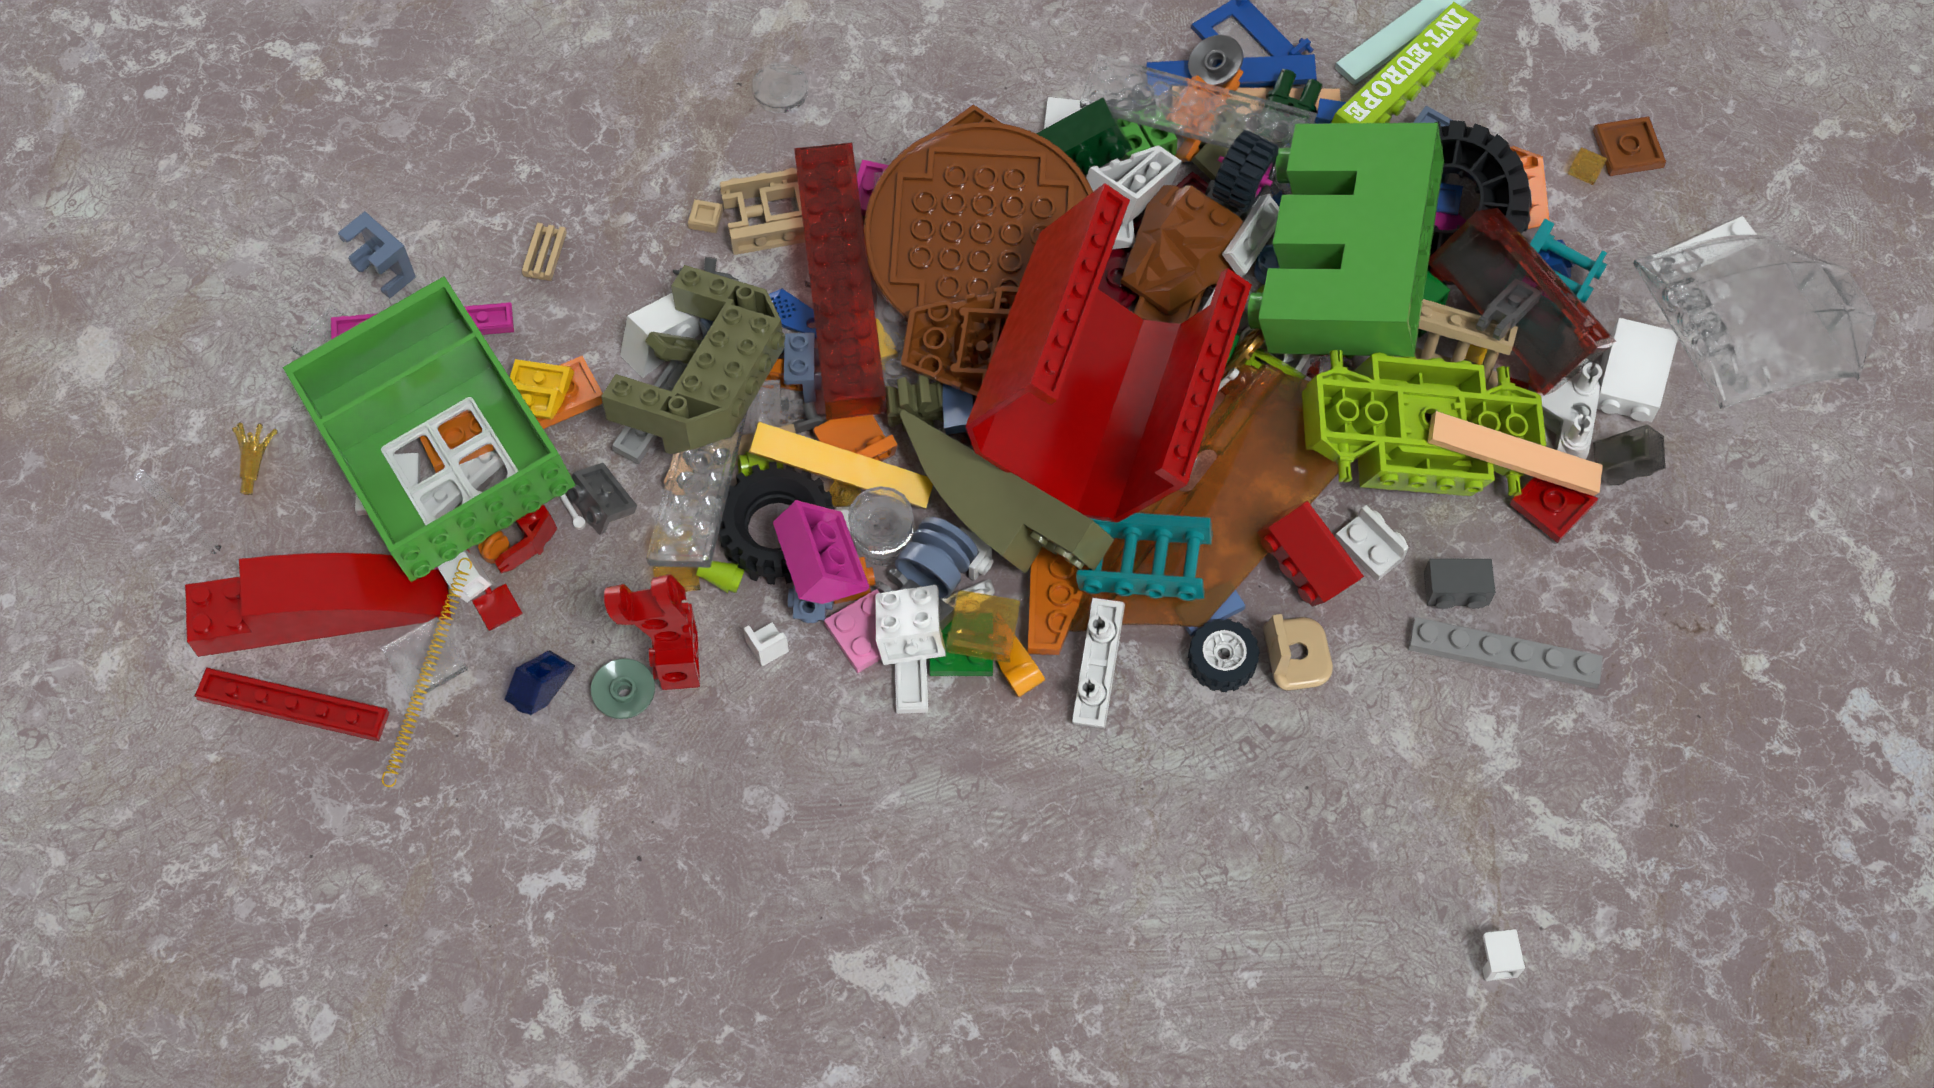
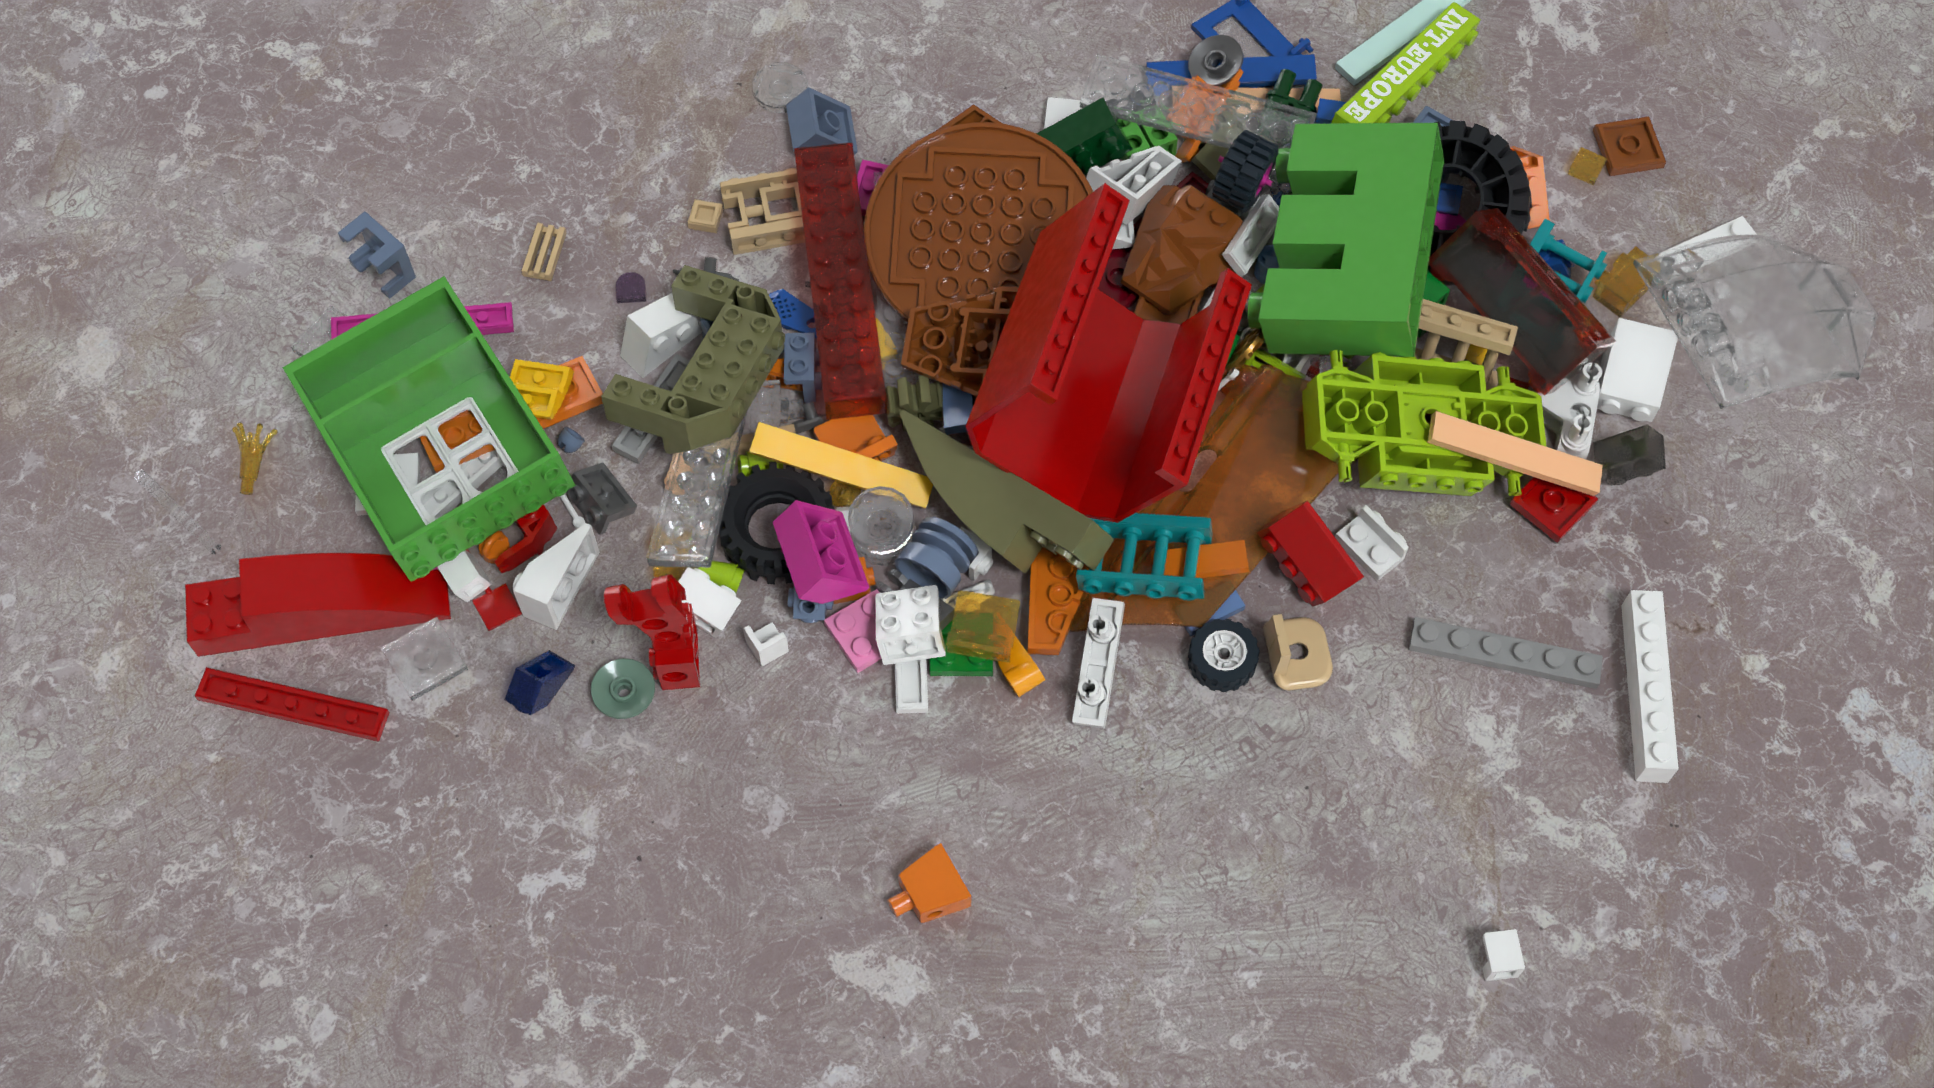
yellow piece [382,558,472,787] -> none
olive hinge [645,332,702,364] -> none
dark grey brick [1424,559,1496,609] -> none
flat silver hinge [1476,279,1542,341] -> none
none -> white slope [513,523,600,630]
none -> sand blue hinge [557,427,585,453]
none -> clear purple tile [616,272,647,303]
none -> white brick [678,566,742,638]
none -> sand blue slope [786,87,858,160]
none -> orange torso [887,843,972,923]
none -> orange tile [1151,540,1249,578]
none -> clear yellow brick [1592,246,1664,318]
none -> white brick [1621,590,1679,783]

